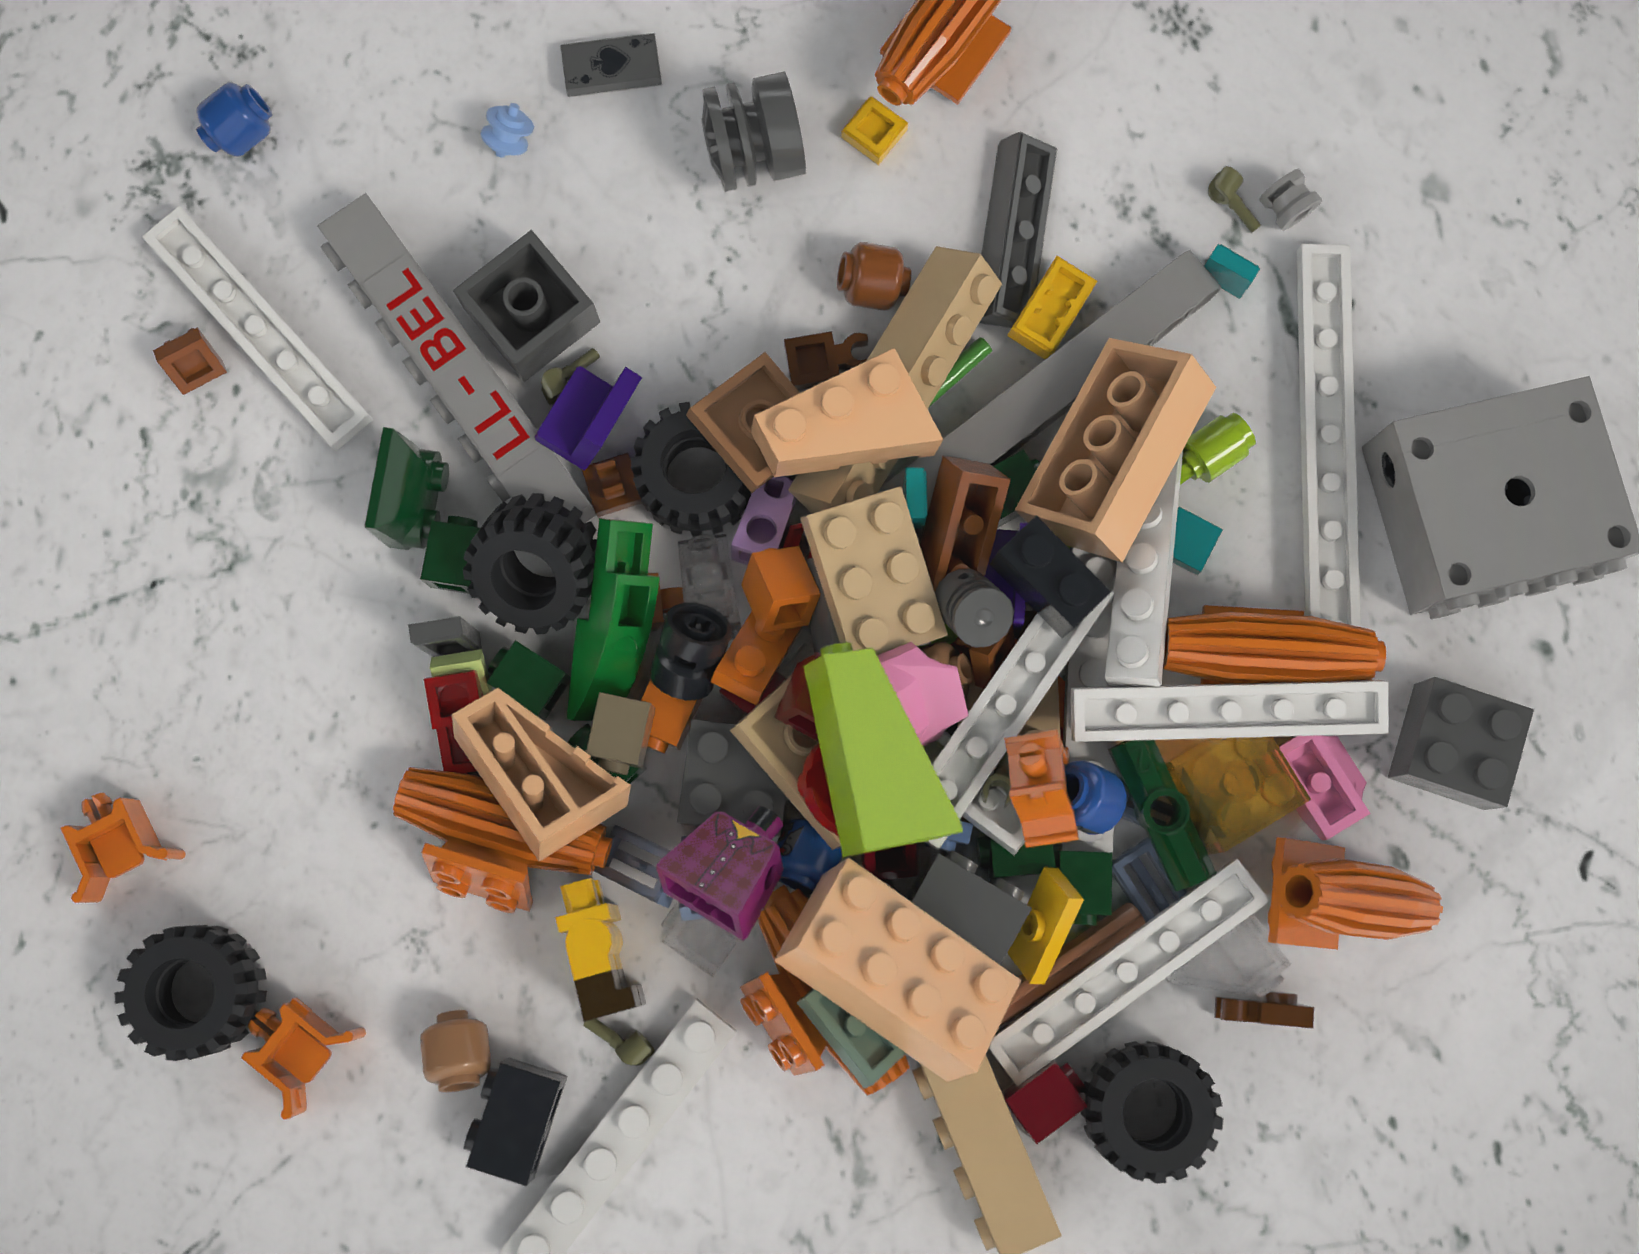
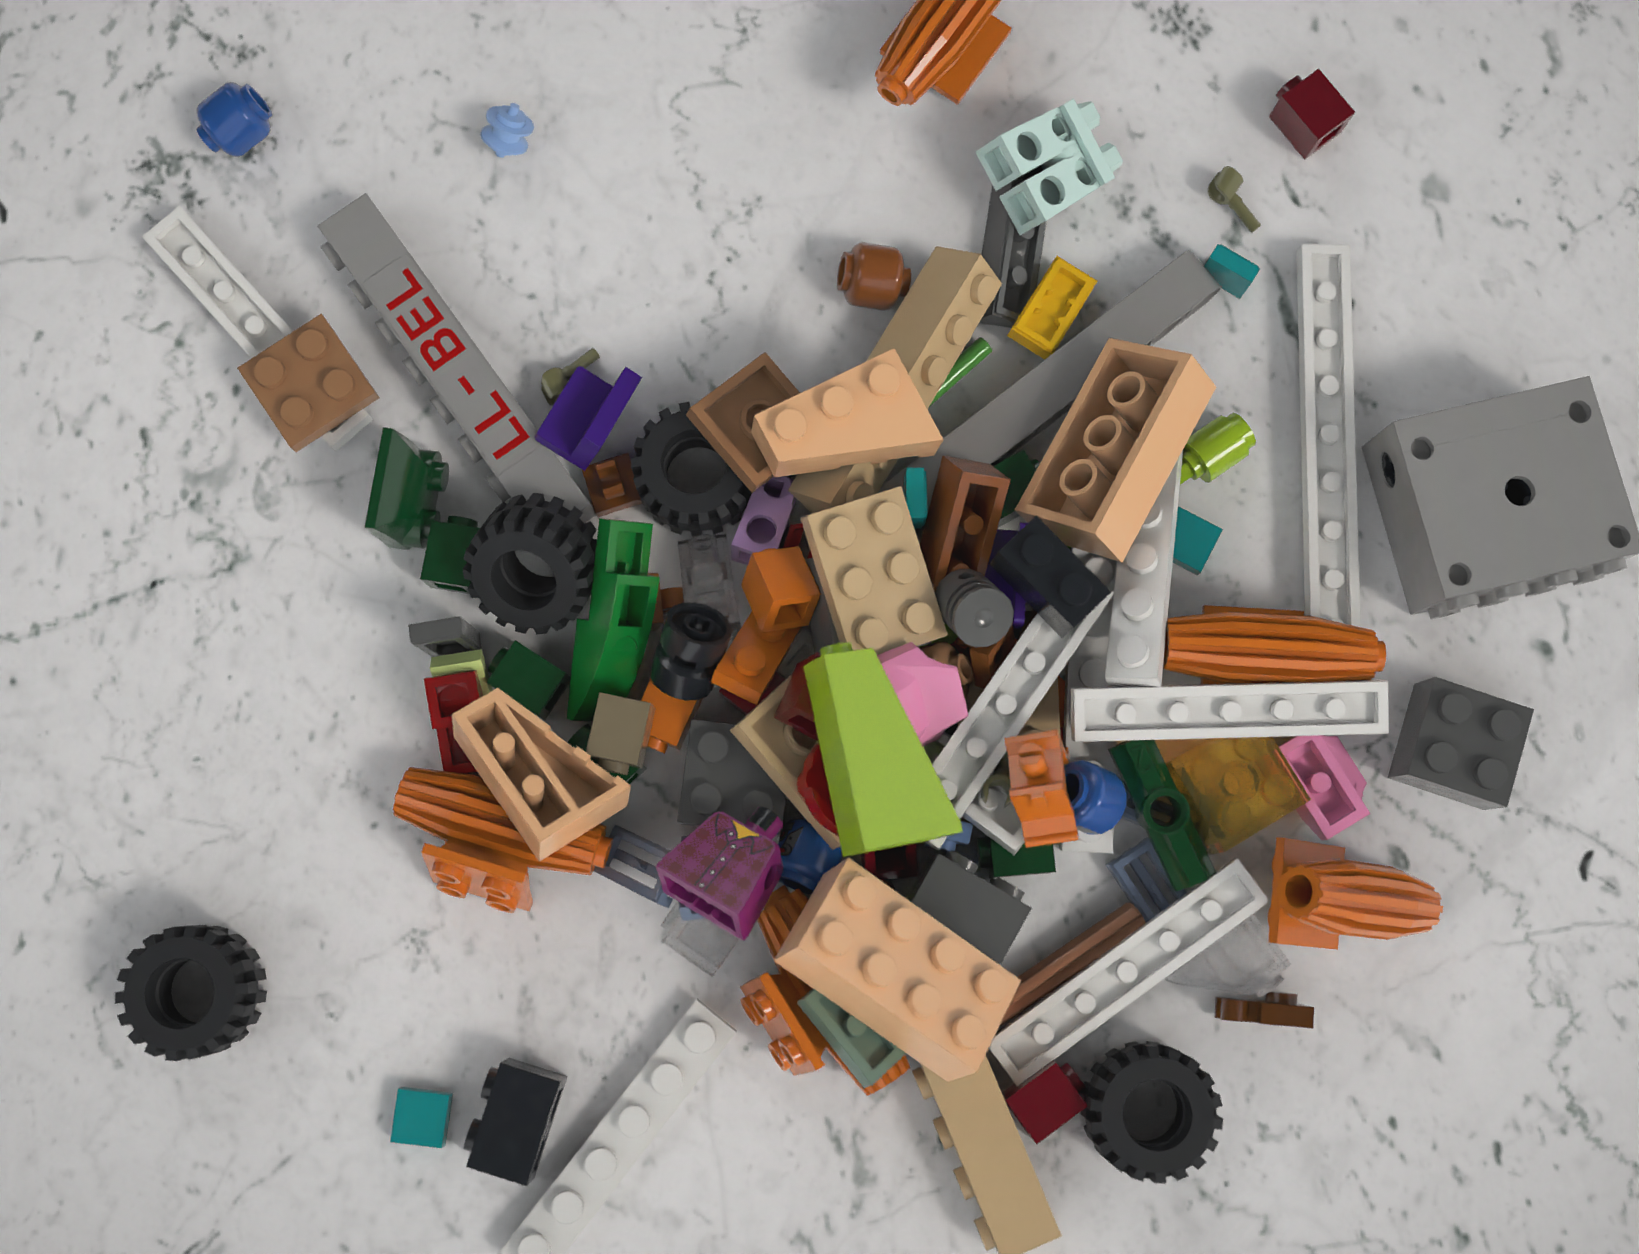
orange piece [60,793,186,903] -> none
dark orange tile [153,327,227,395] -> none
orange piece [241,997,366,1120] -> none
medium nougat head [420,1010,491,1092] -> none
dark grey brick [453,230,601,382] -> none
yellow hips [555,878,646,1022] -> none
dark grey tile [560,33,662,97] -> none
olive hand [583,1019,655,1066] -> none
dark grey wheel [701,71,806,192] -> none
reddish brown plate [784,331,868,391] -> none
yellow tile [841,95,908,165] -> none
yellow plate [1007,867,1084,984] -> none
dark green brick [1054,851,1112,925] -> none
light grey wheel [1259,169,1322,231] -> none
none -> medium nougat plate [237,313,380,452]
none -> teal tile [390,1087,453,1148]
none -> light aqua hips [975,99,1123,235]
none -> dark red brick [1269,68,1355,160]

